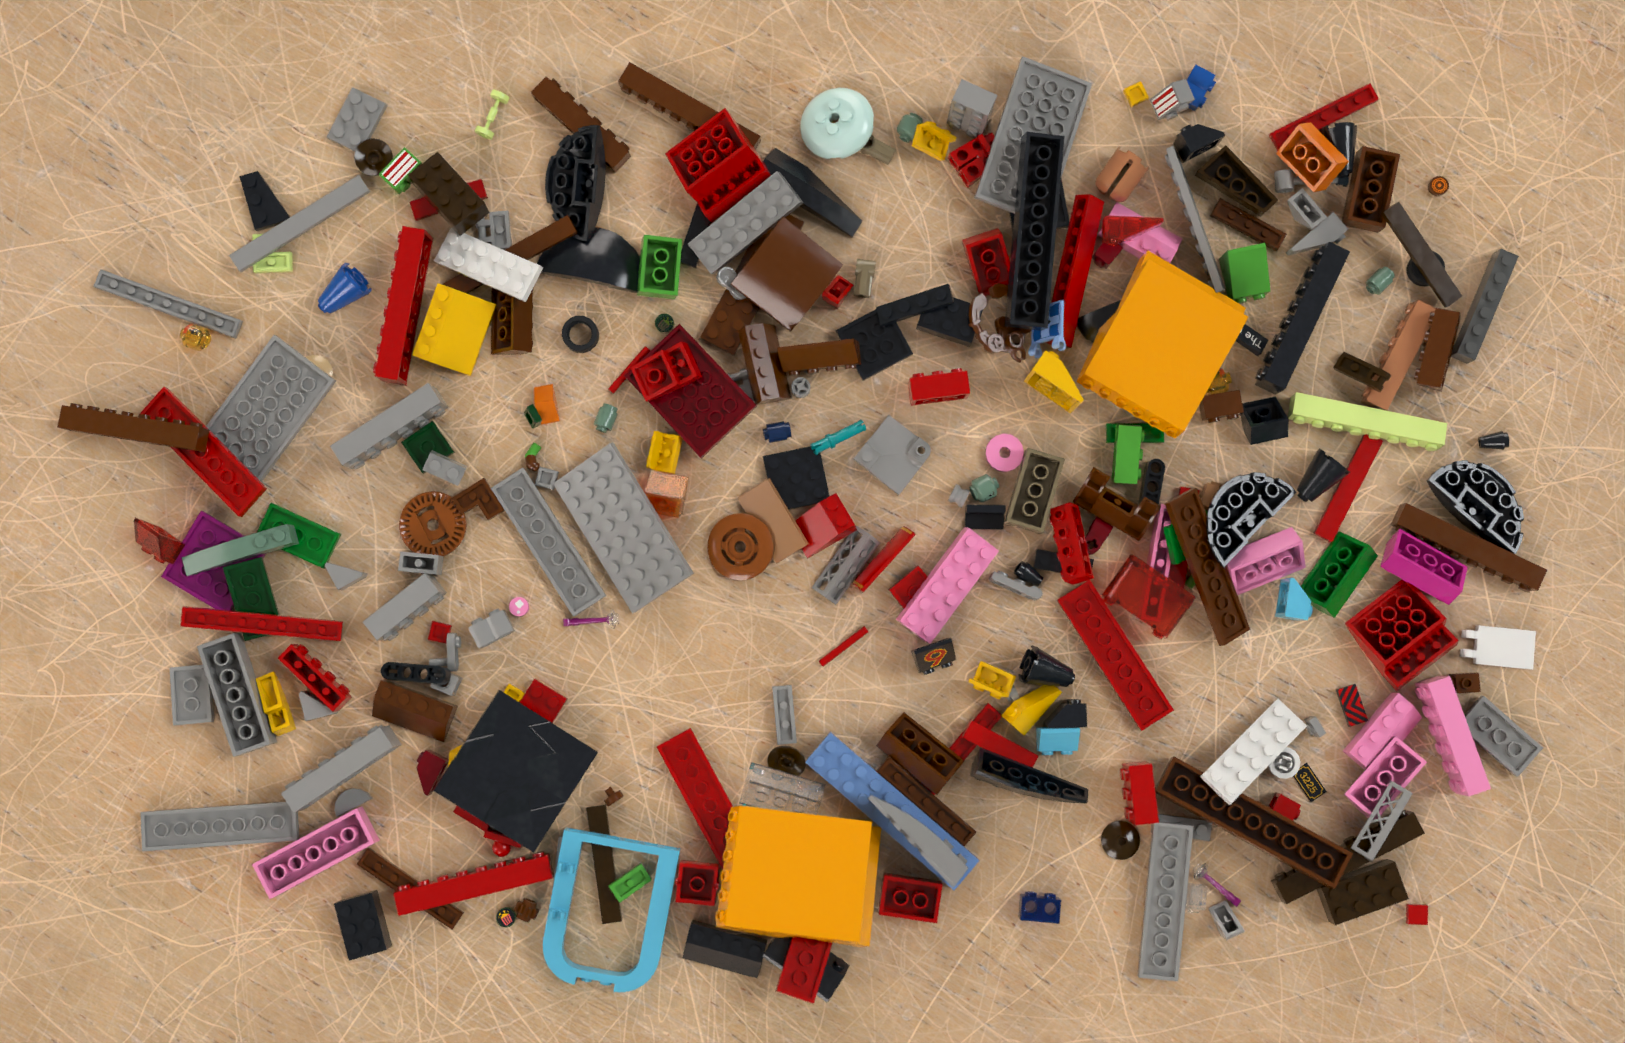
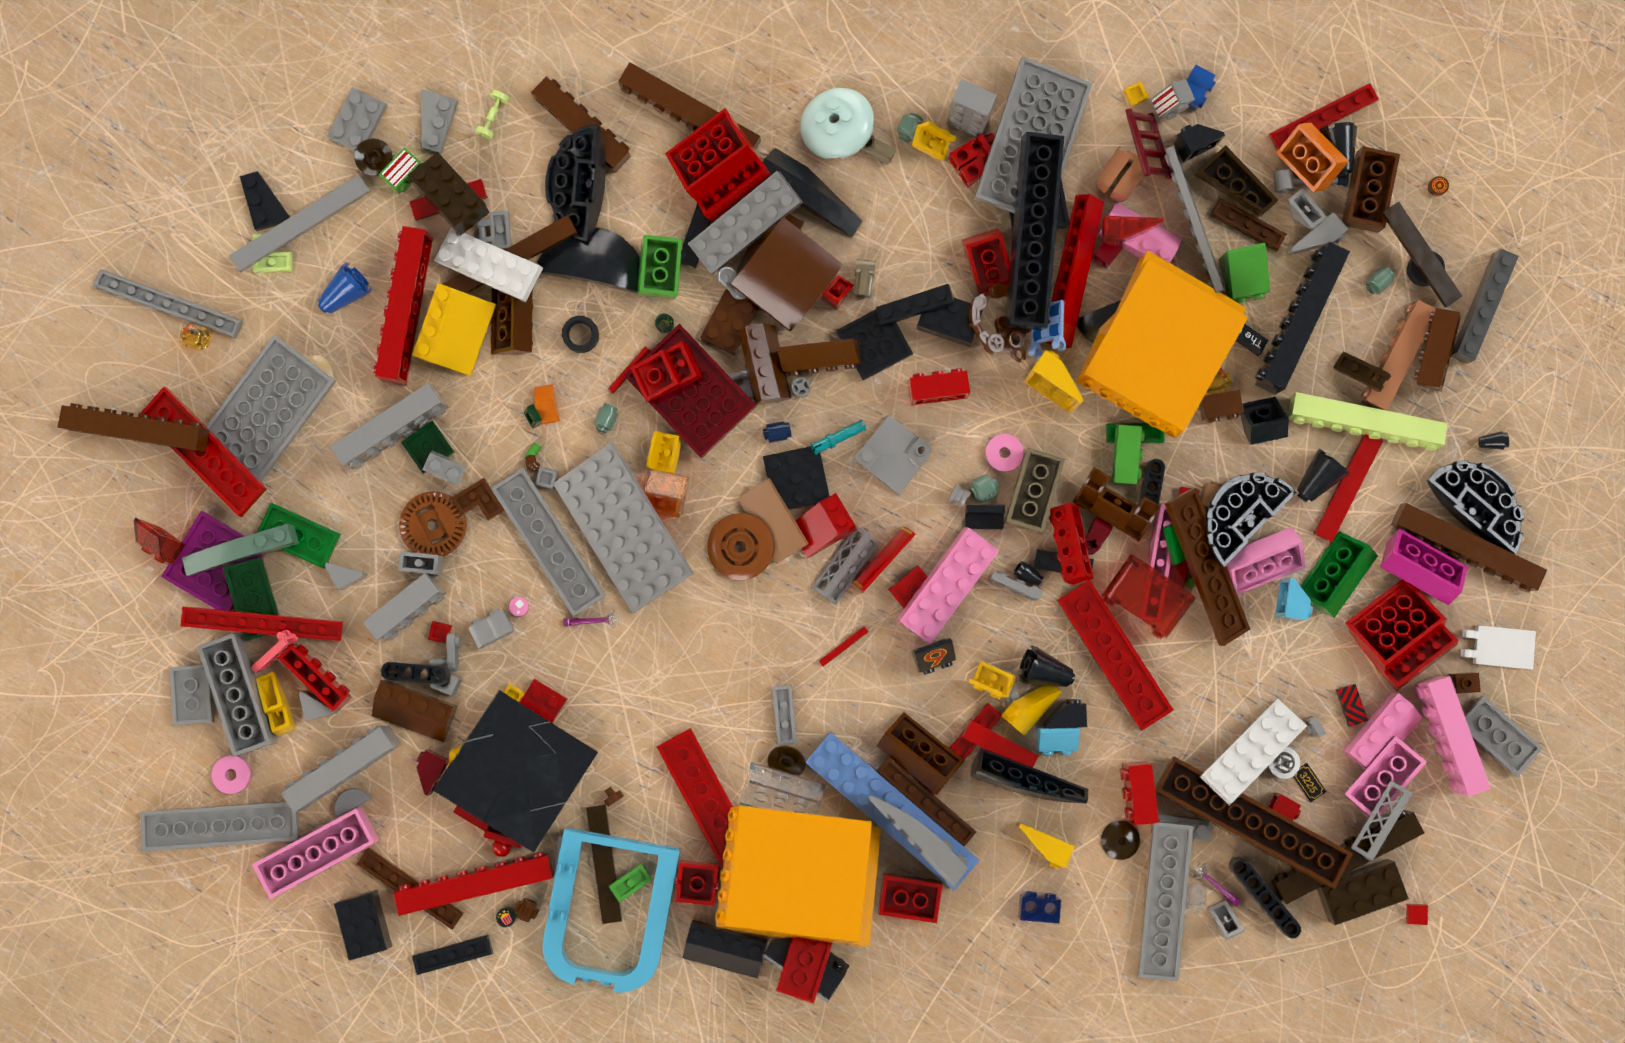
none -> bright pink tile [211,755,252,794]
none -> coral hinge [251,630,299,673]
none -> black tile [412,934,493,975]
none -> light grey wing [421,89,458,154]
none -> yellow slope [1017,822,1075,869]
none -> dark red bar [1125,108,1172,179]
none -> black beam [1229,857,1301,938]

